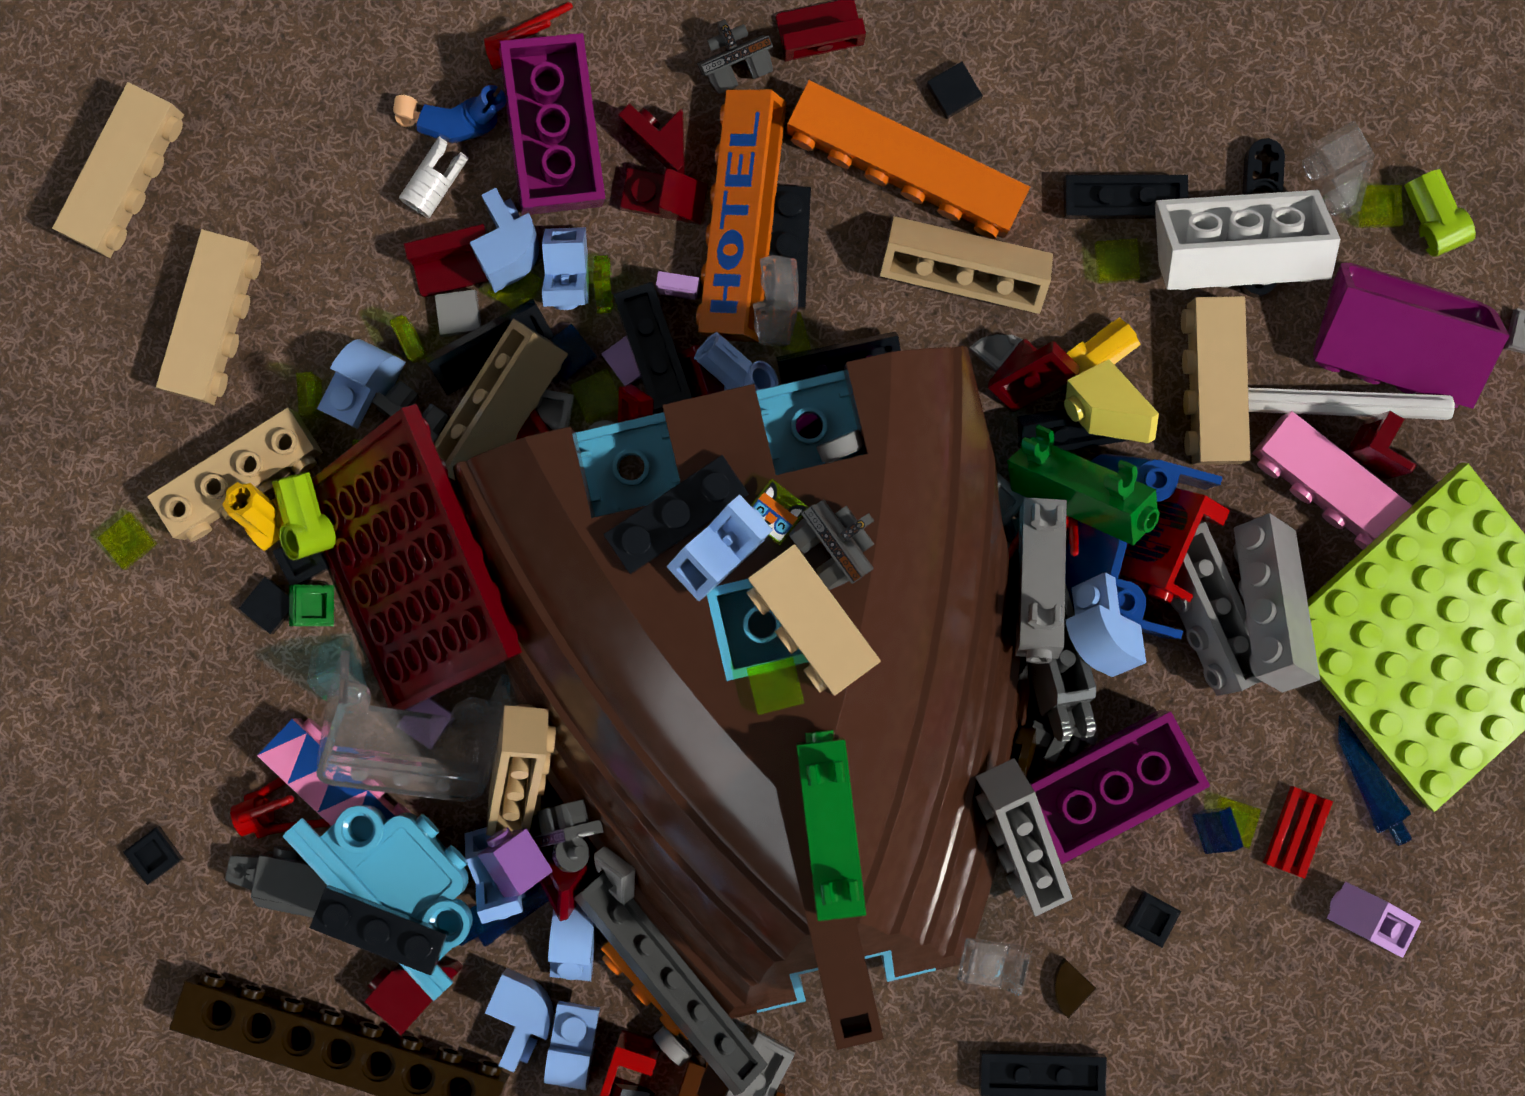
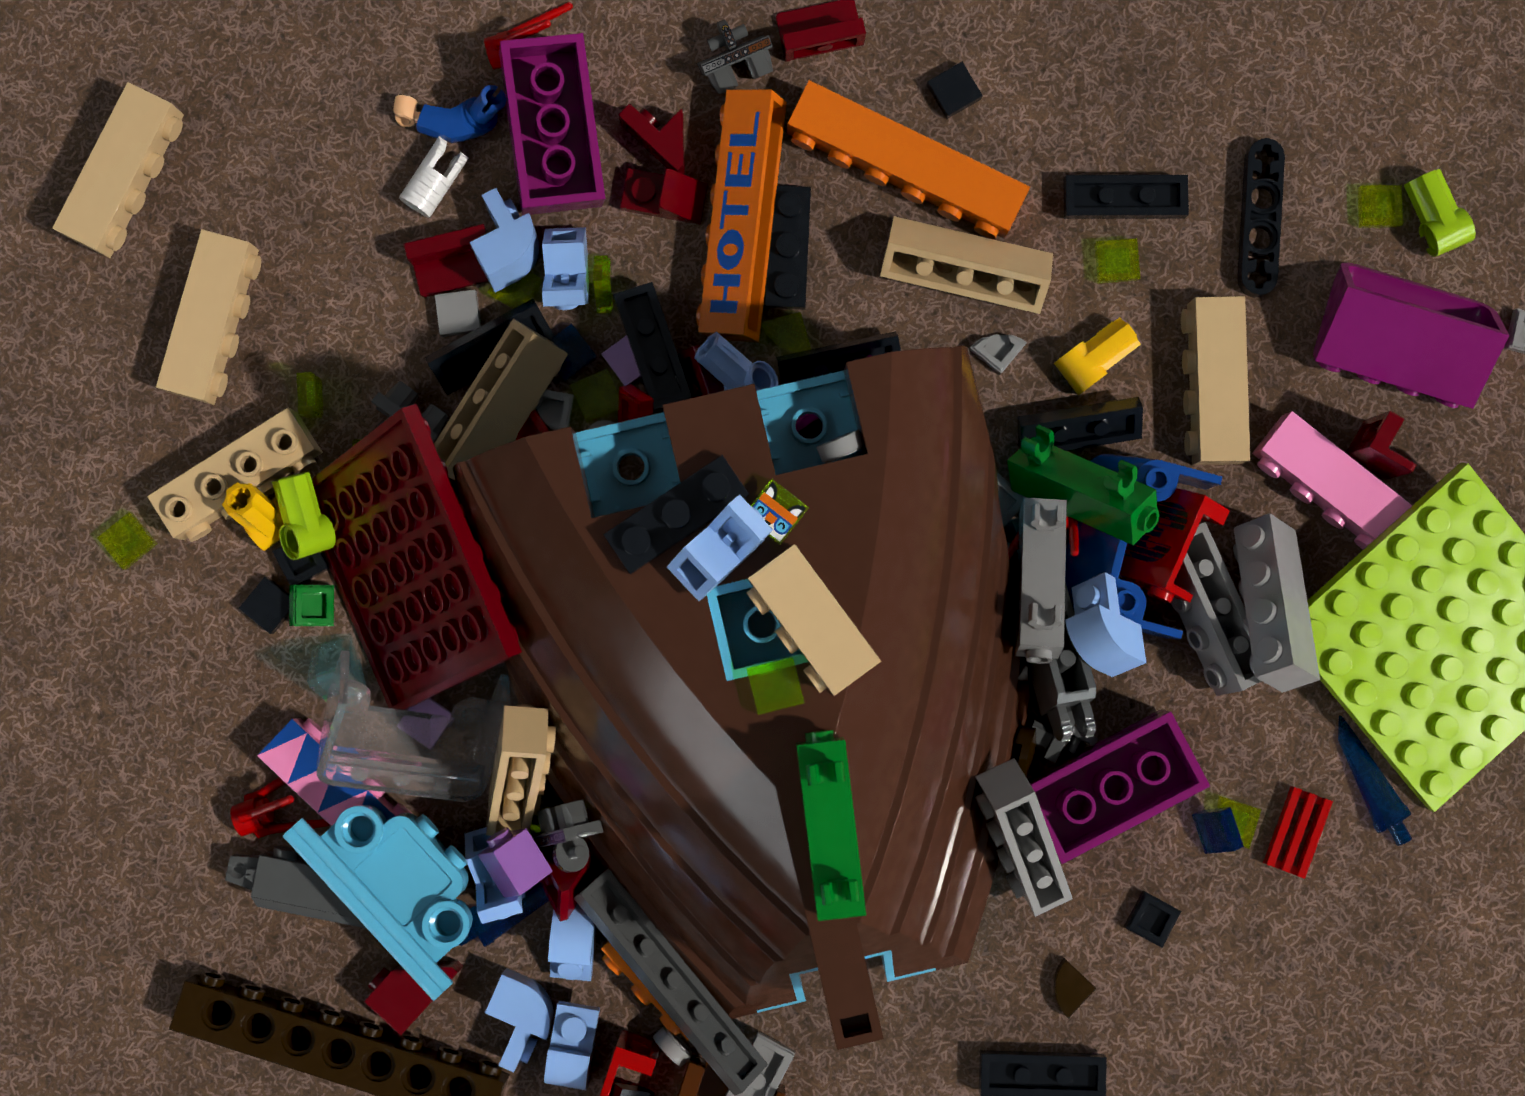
black tile [123,826,184,885] -> none
black plate [309,885,449,976] -> none
light blue brick [317,339,406,429] -> none
clear neon green tile [389,315,428,363] -> none
light grey tile [594,846,635,905] -> none
lavender tile [656,271,700,300] -> none
clear slope [753,255,799,347] -> none
dark grey hips [789,499,874,590] -> none
clear slope [957,938,1034,996] -> none
dark red slope [988,339,1080,412] -> none
light yellow slope [1064,359,1159,443] -> none
white slope [1155,190,1341,290] -> none
white axle [1248,388,1455,420] -> none
clear slope [1301,120,1375,223] -> none
lavender slope [1327,881,1421,958] -> none

